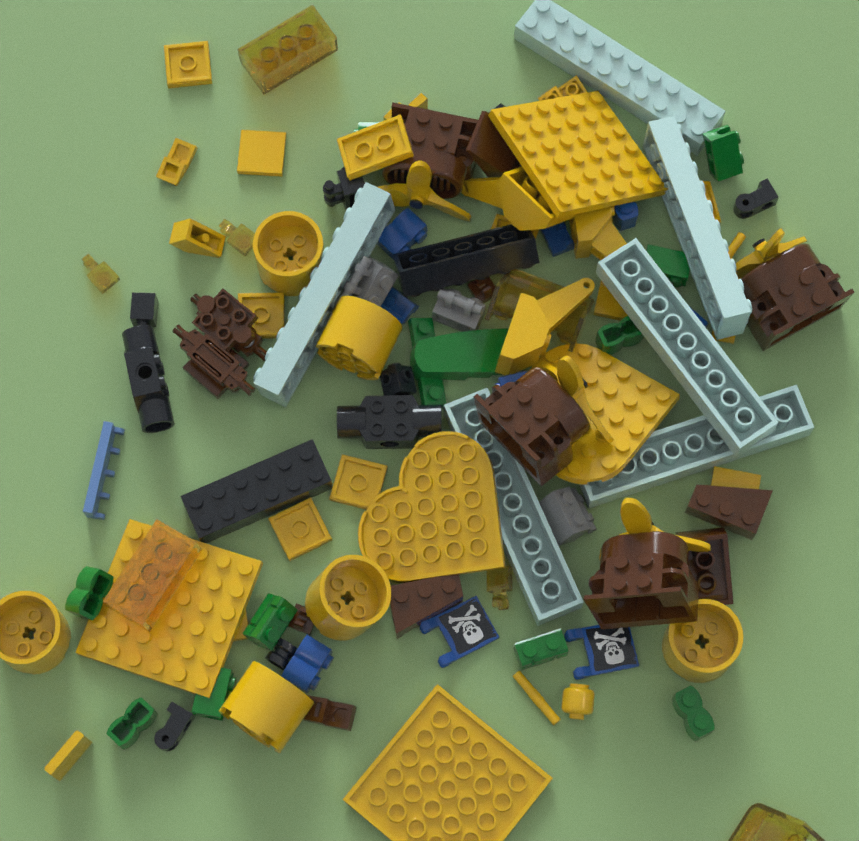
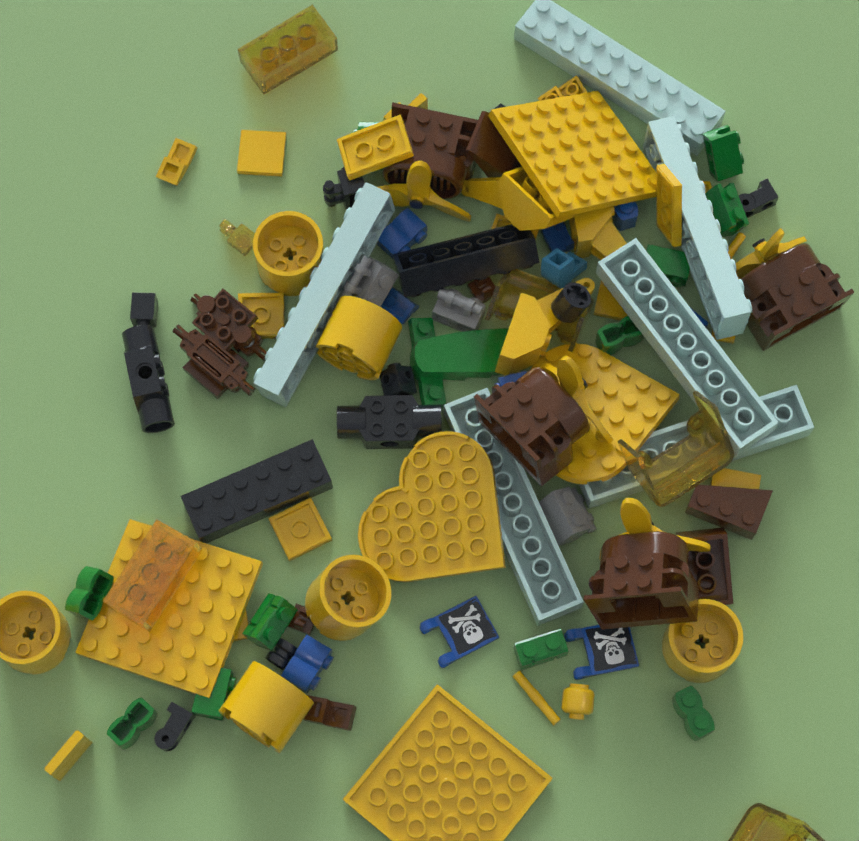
clear yellow plate [81,253,120,294] -> none
medium blue hinge [83,421,125,520] -> none
yellow tile [164,41,212,89] -> none
yellow slope [169,218,226,258] -> none
yellow tile [329,454,388,510] -> none
reddish brown wedge [390,574,463,639] -> none
clear yellow plate [487,565,512,610] -> none
none -> dark azure brick [541,248,587,289]
none -> black piece [551,282,591,323]
none -> clear yellow windscreen [617,390,734,507]
none -> yellow tile [656,164,682,247]
none -> green brick [705,183,749,237]

